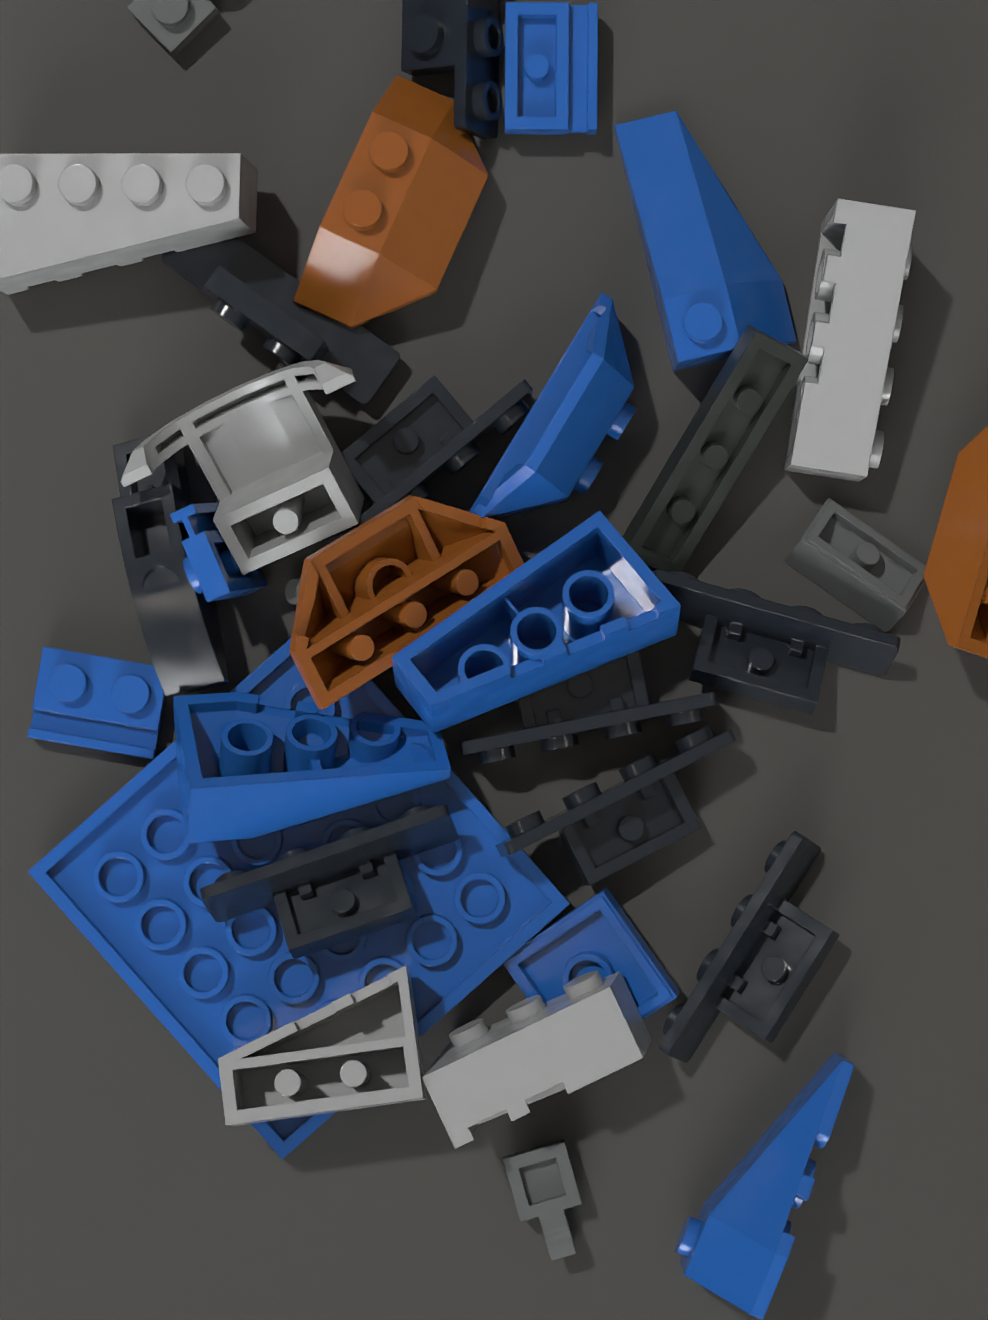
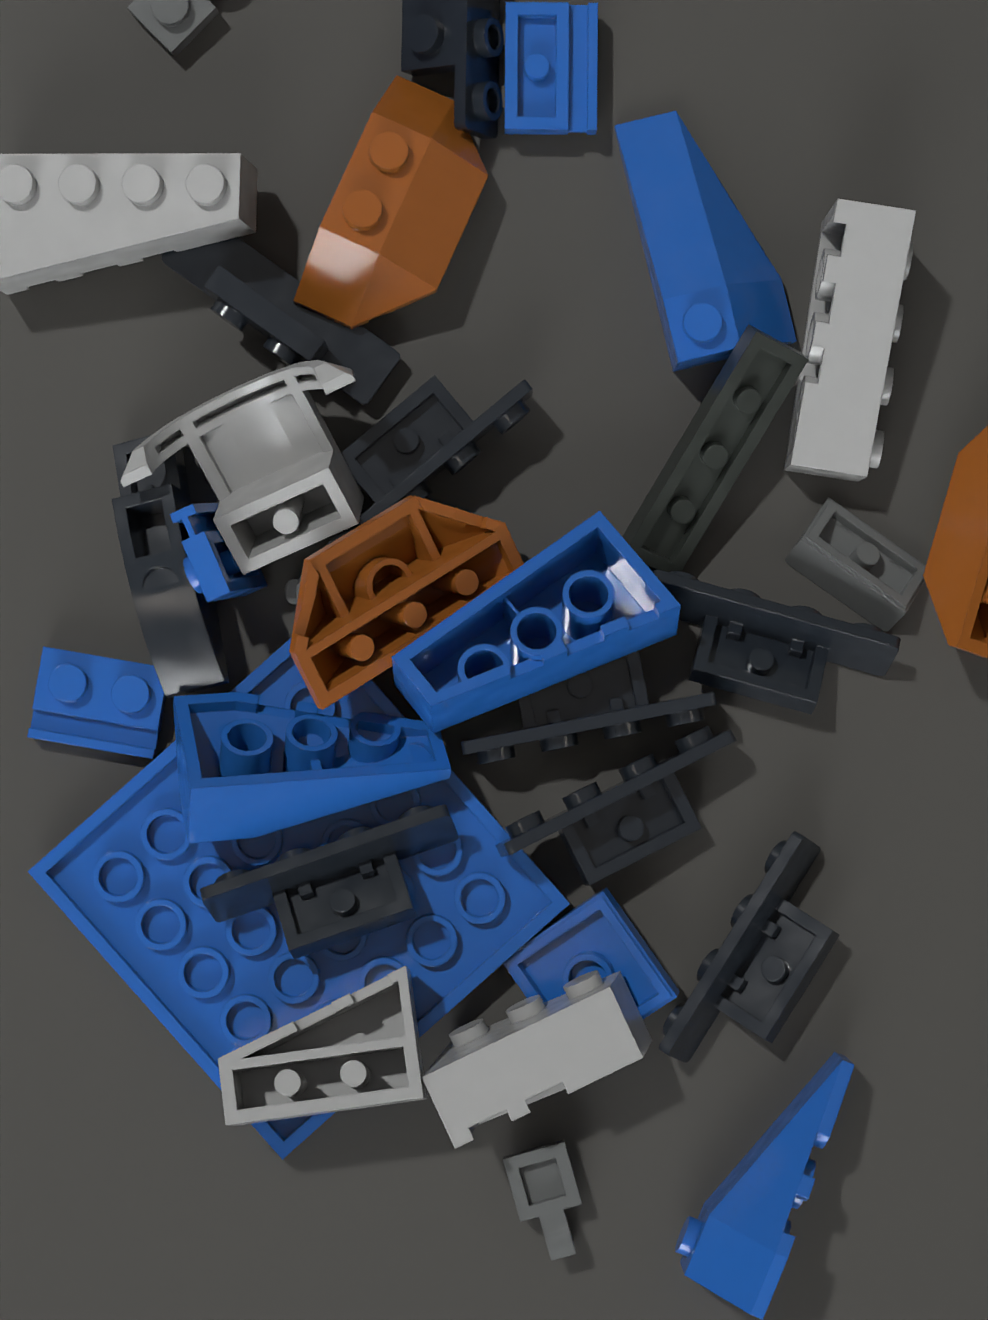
blue wedge [469,292,637,520] -> none

